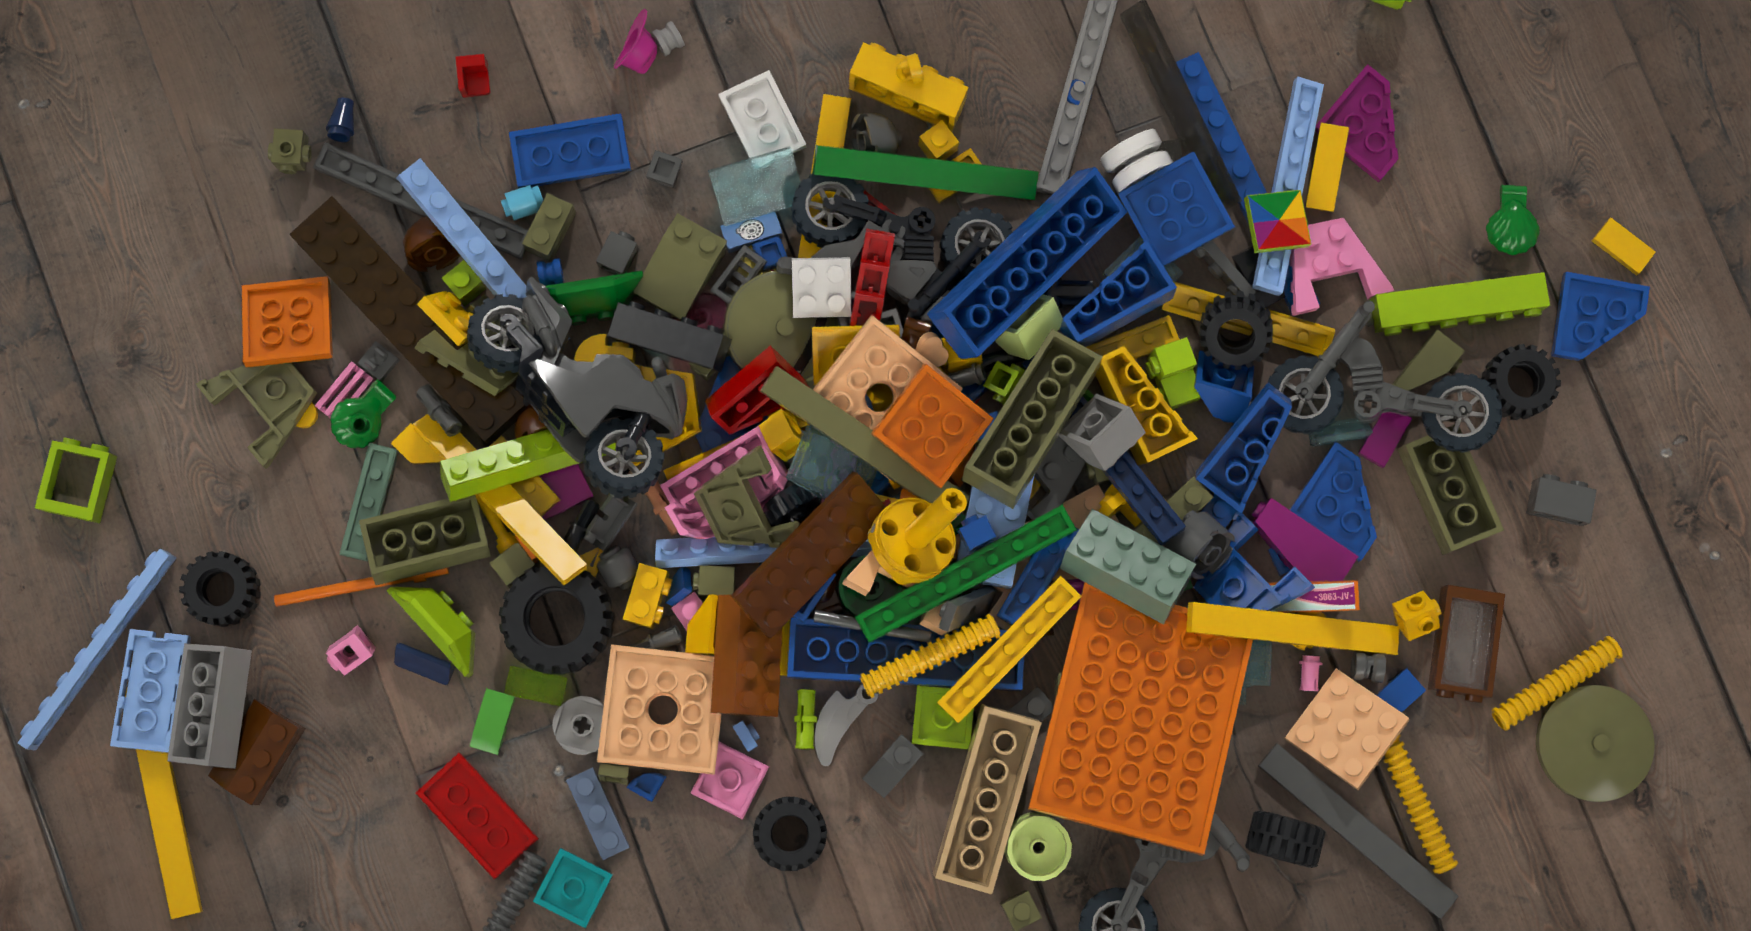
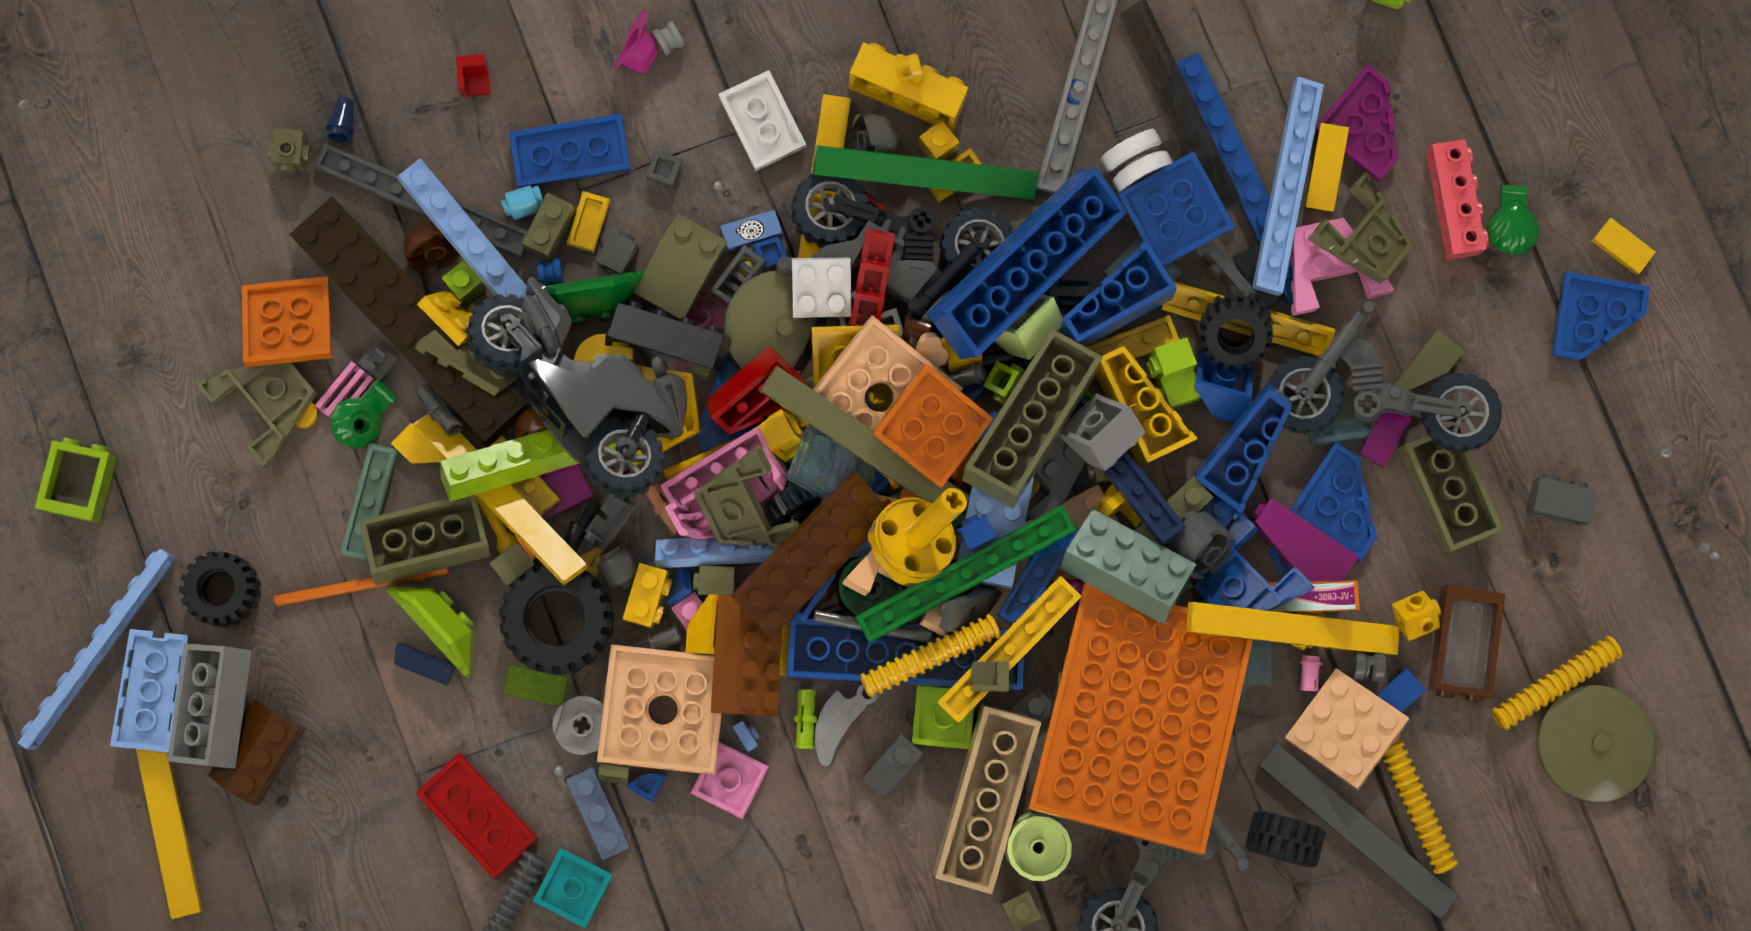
bright pink brick [326,625,376,676] -> none
bright green slope [470,688,516,755] -> none
clear light blue plate [708,146,801,226] -> none
black tyre [753,797,827,871] -> none
tile [1244,190,1312,253] -> none
lime brick [1370,272,1550,336] -> none
black tyre [1481,344,1561,420] -> none
none -> yellow tile [566,191,611,254]
none -> olive panel [971,661,1009,692]
none -> olive wing [1307,171,1413,283]
none -> coral brick [1426,139,1489,260]

